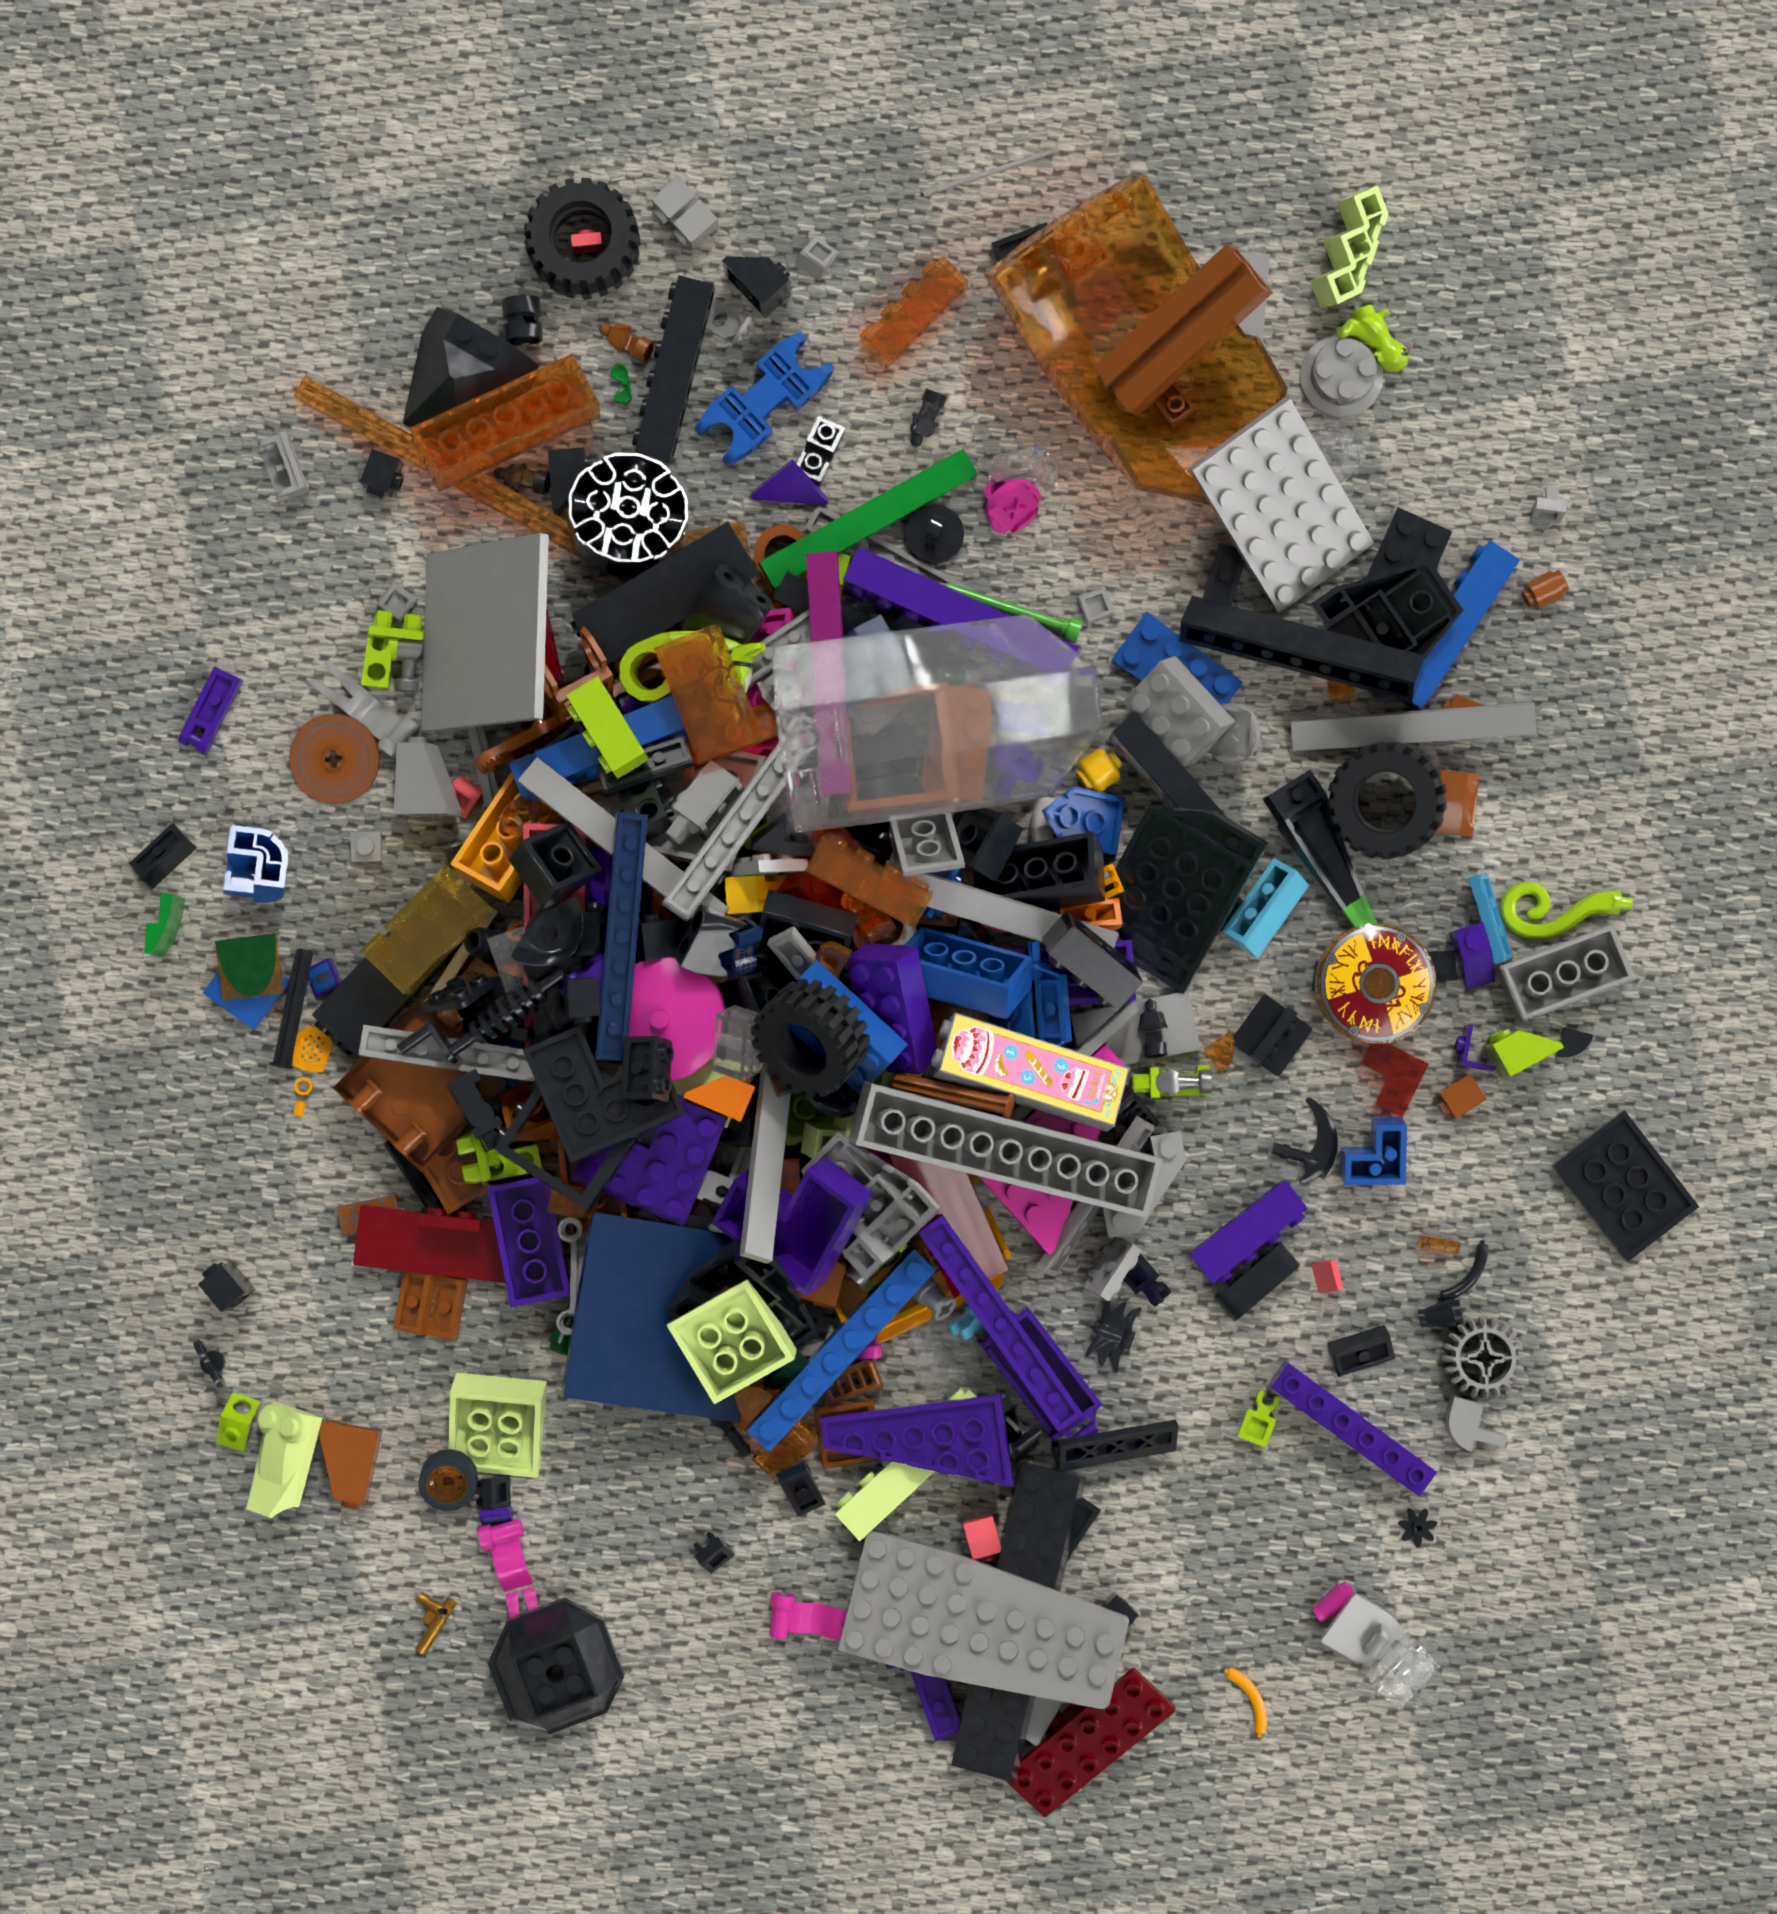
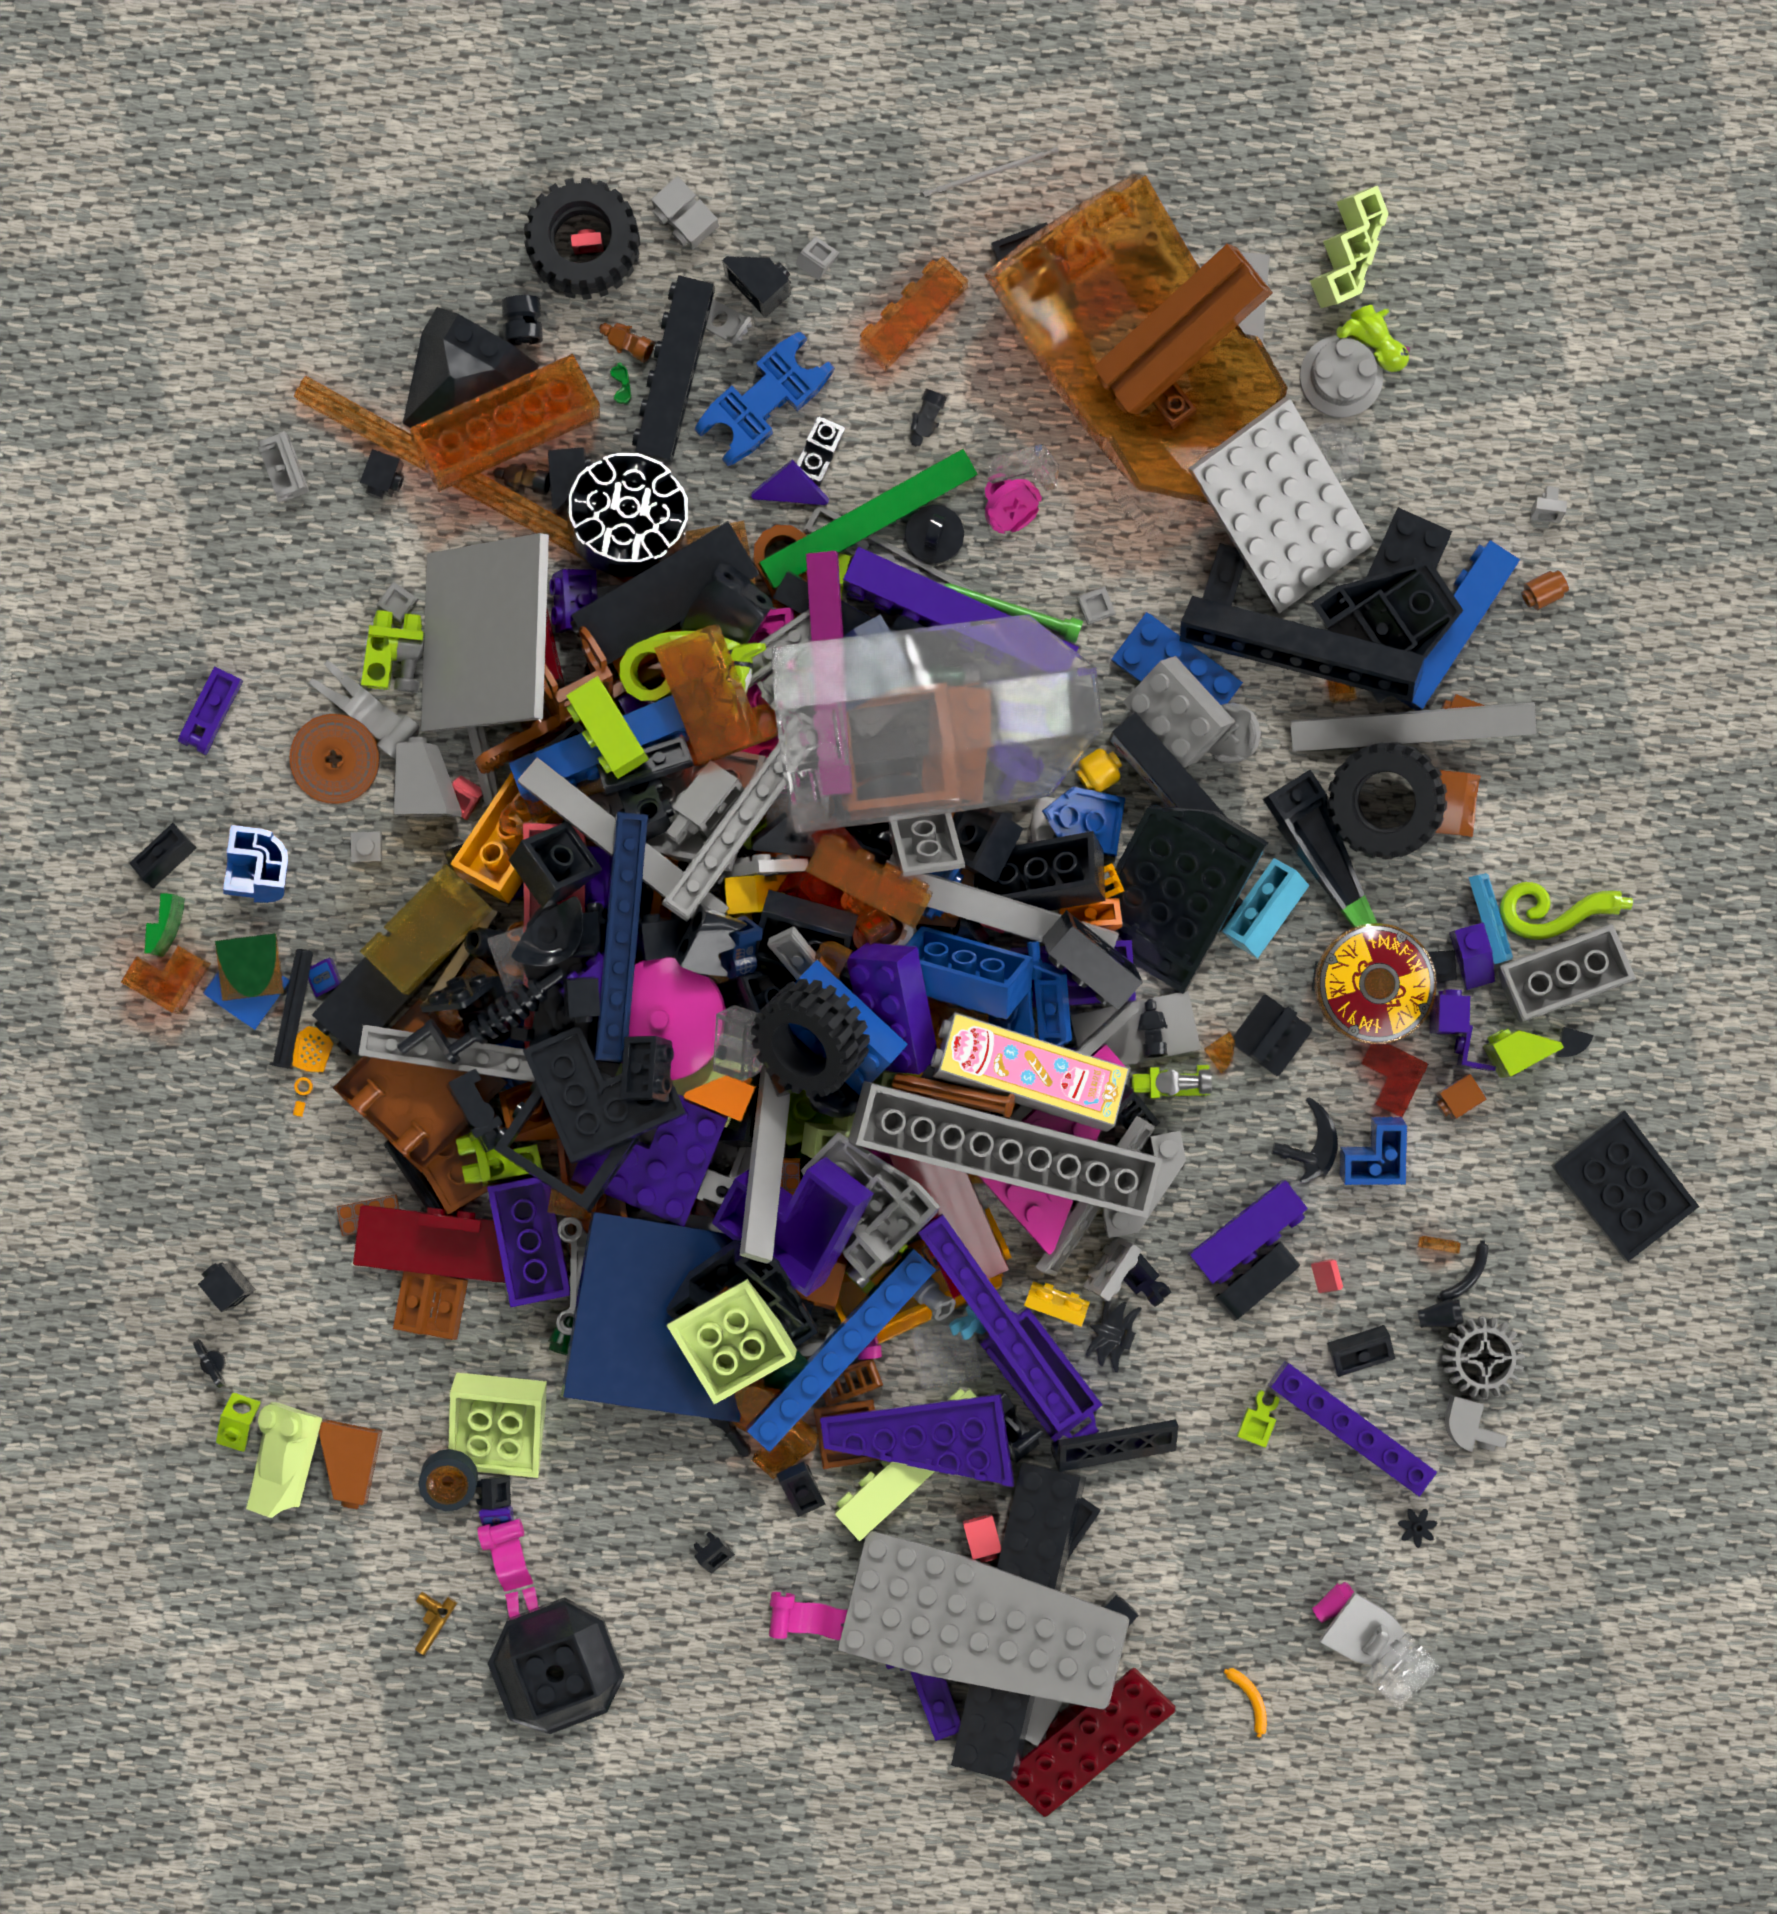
none -> clear orange brick [121,946,211,1014]
none -> dark purple bracket [549,569,598,633]
none -> yellow plate [1024,1281,1090,1327]
none -> dark purple brick [1429,989,1471,1034]

